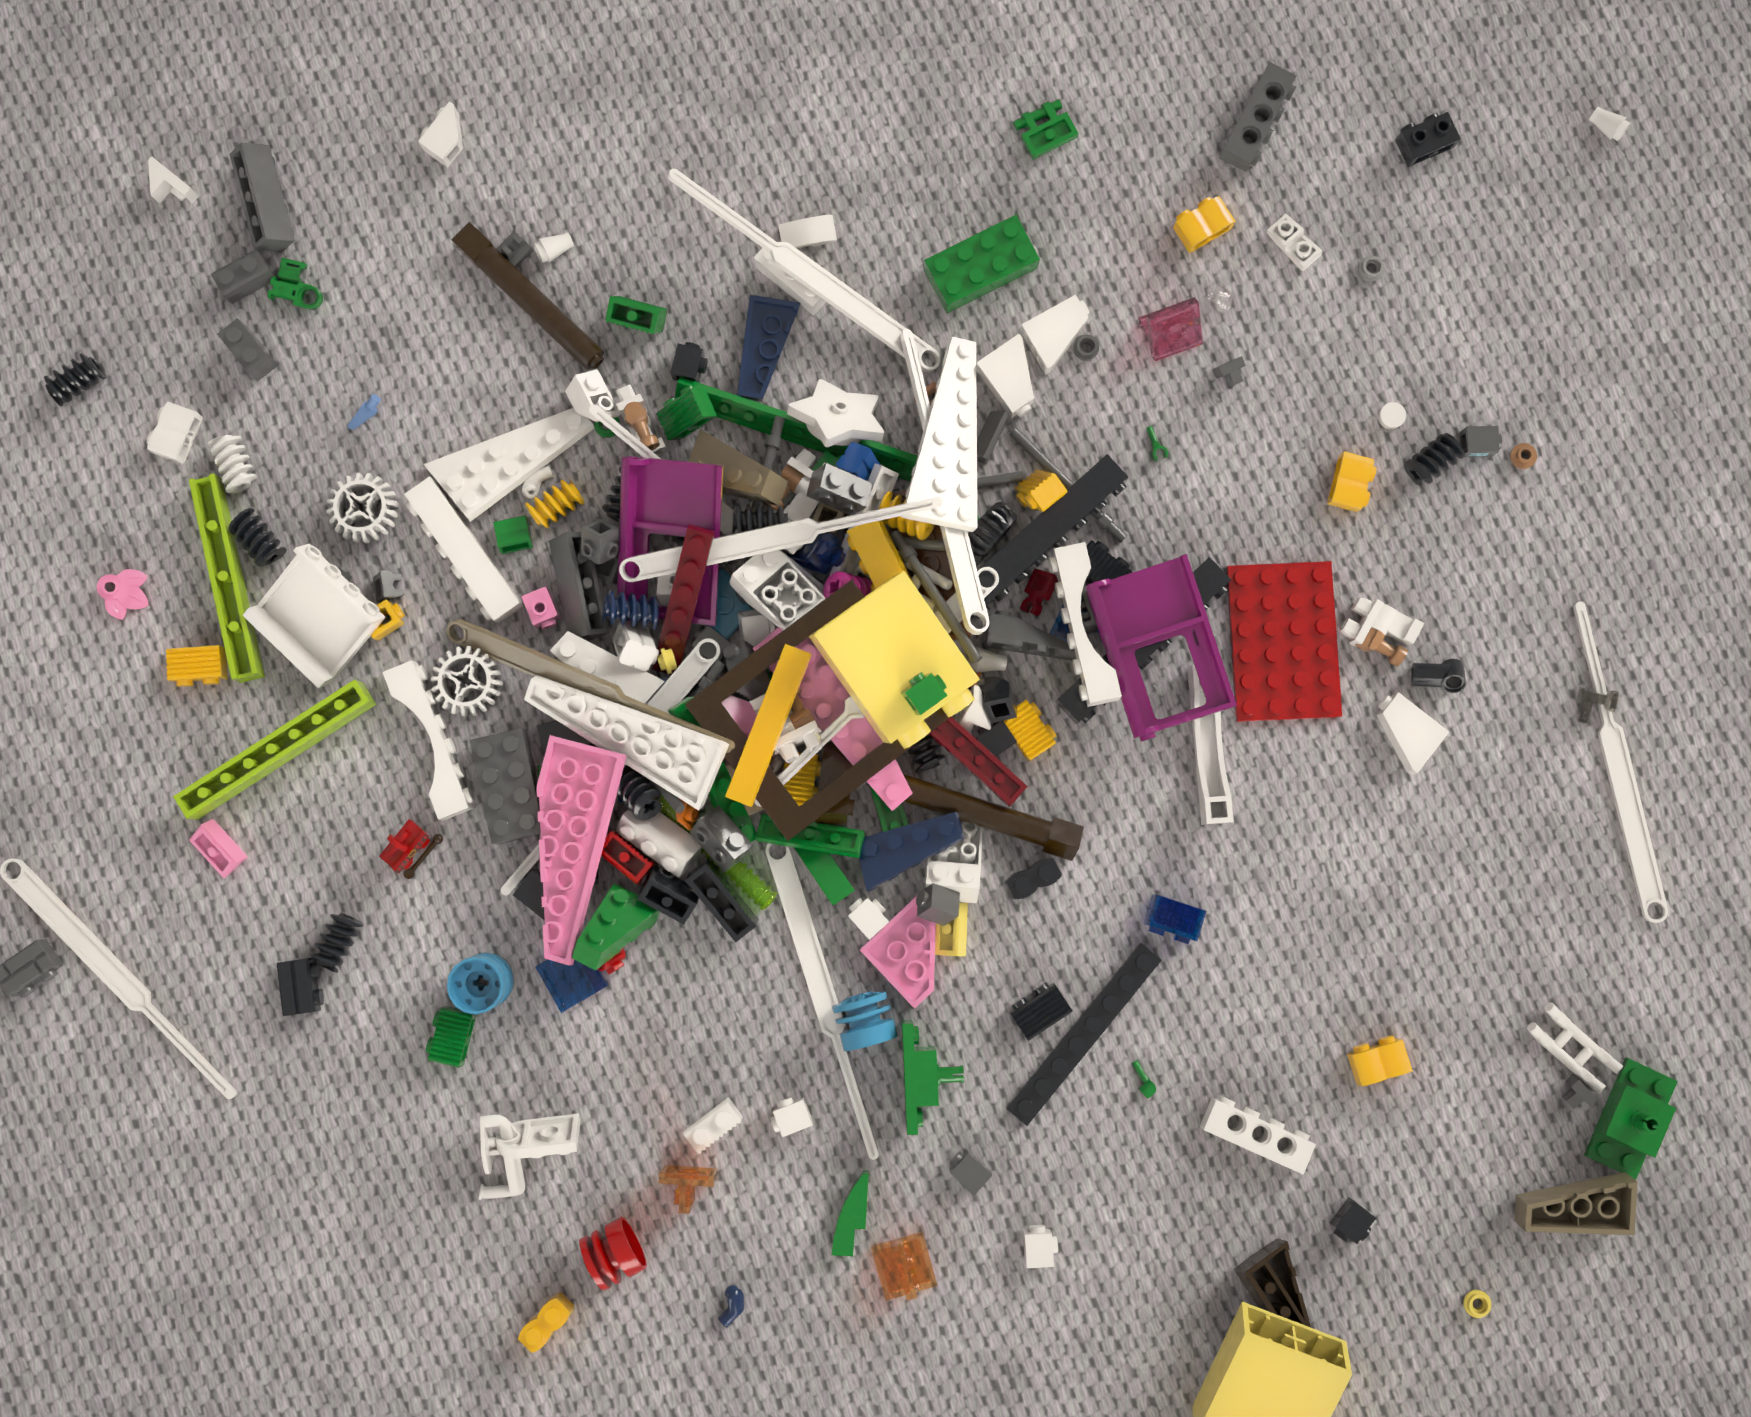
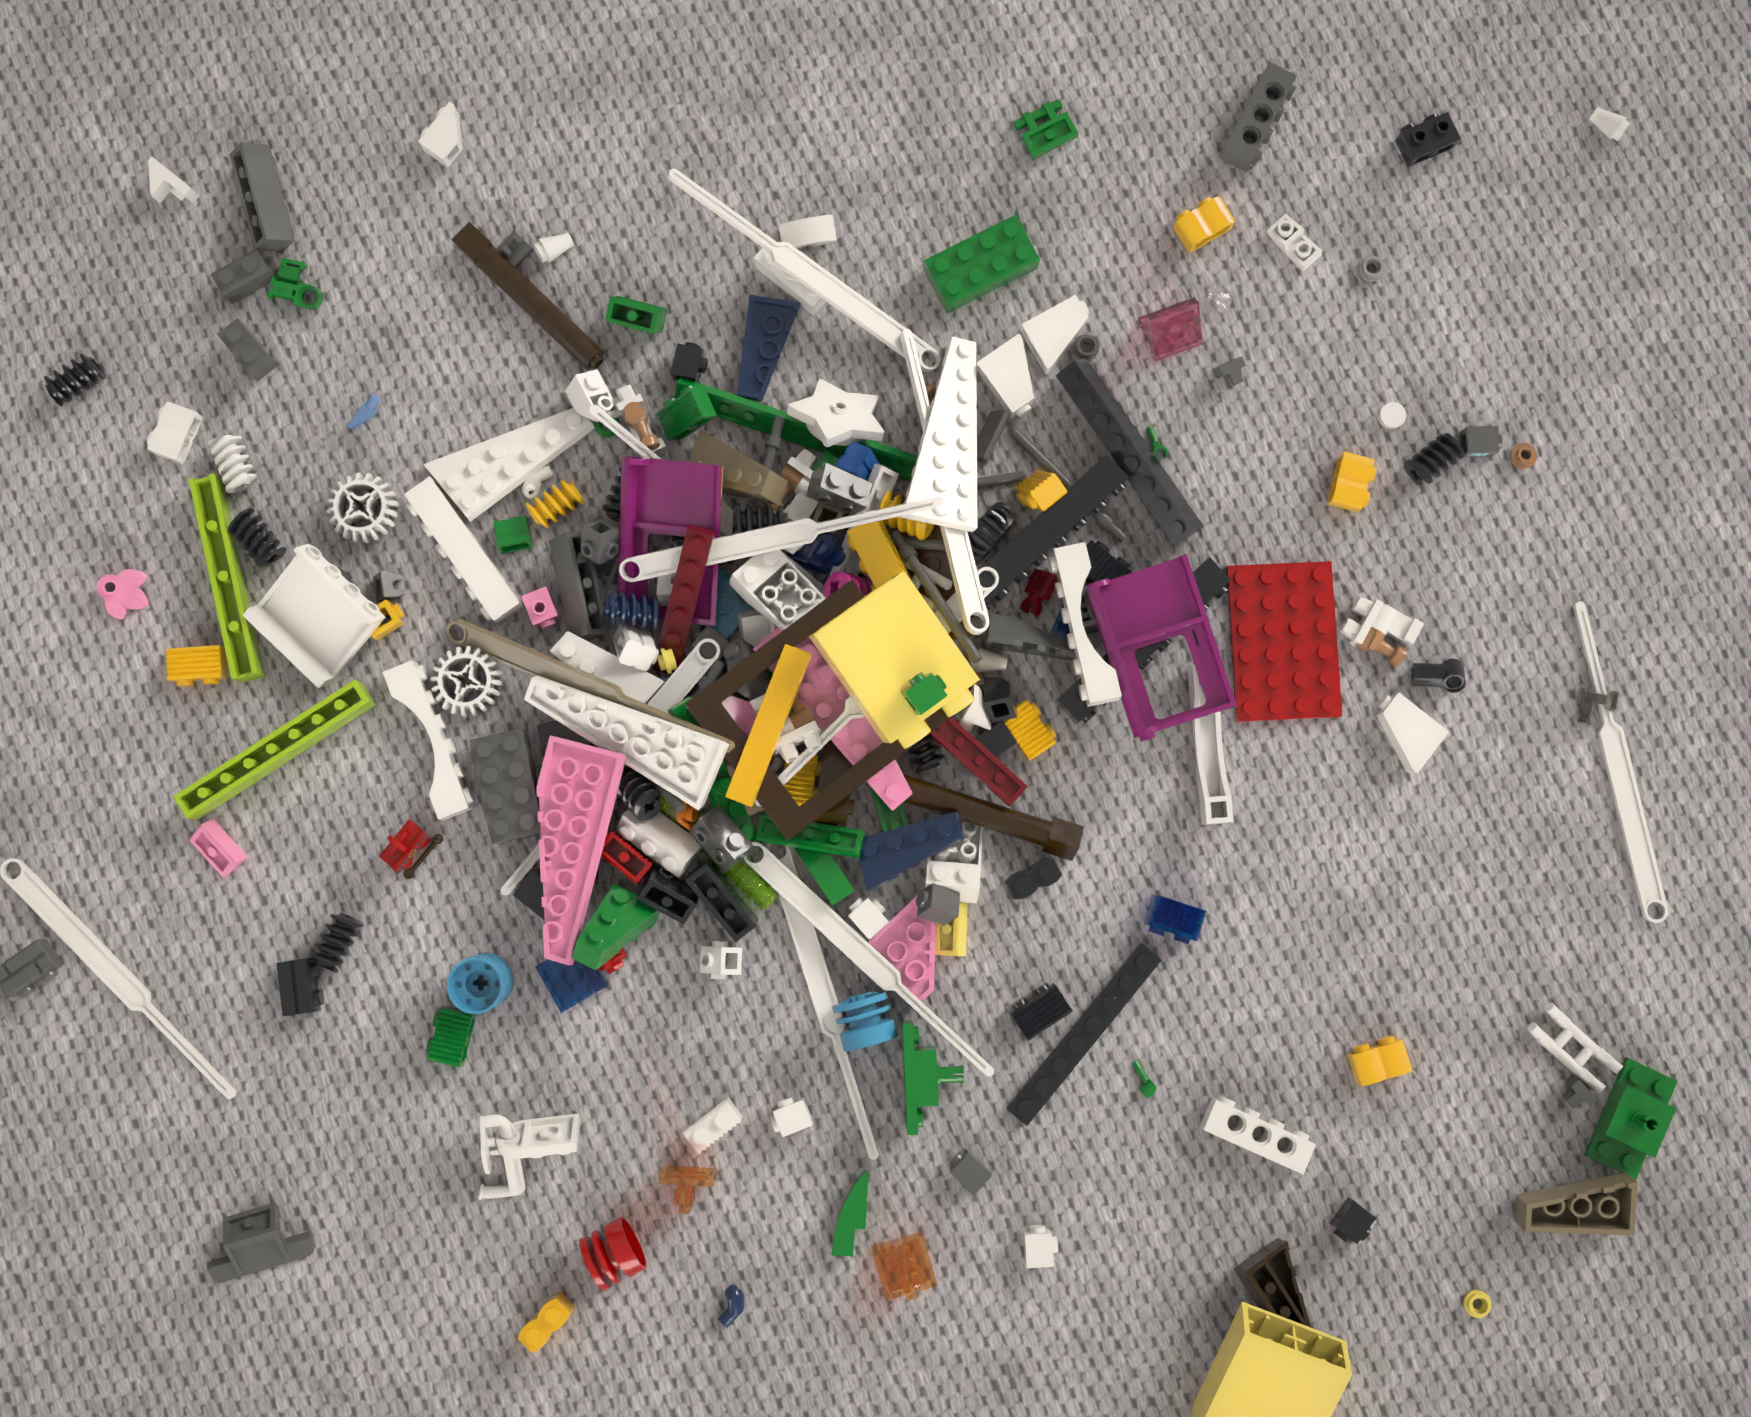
none -> dark grey plate [207,1202,315,1283]
none -> white brick [700,941,742,979]
none -> white piece [744,842,994,1076]
none -> black brick [1055,358,1204,546]

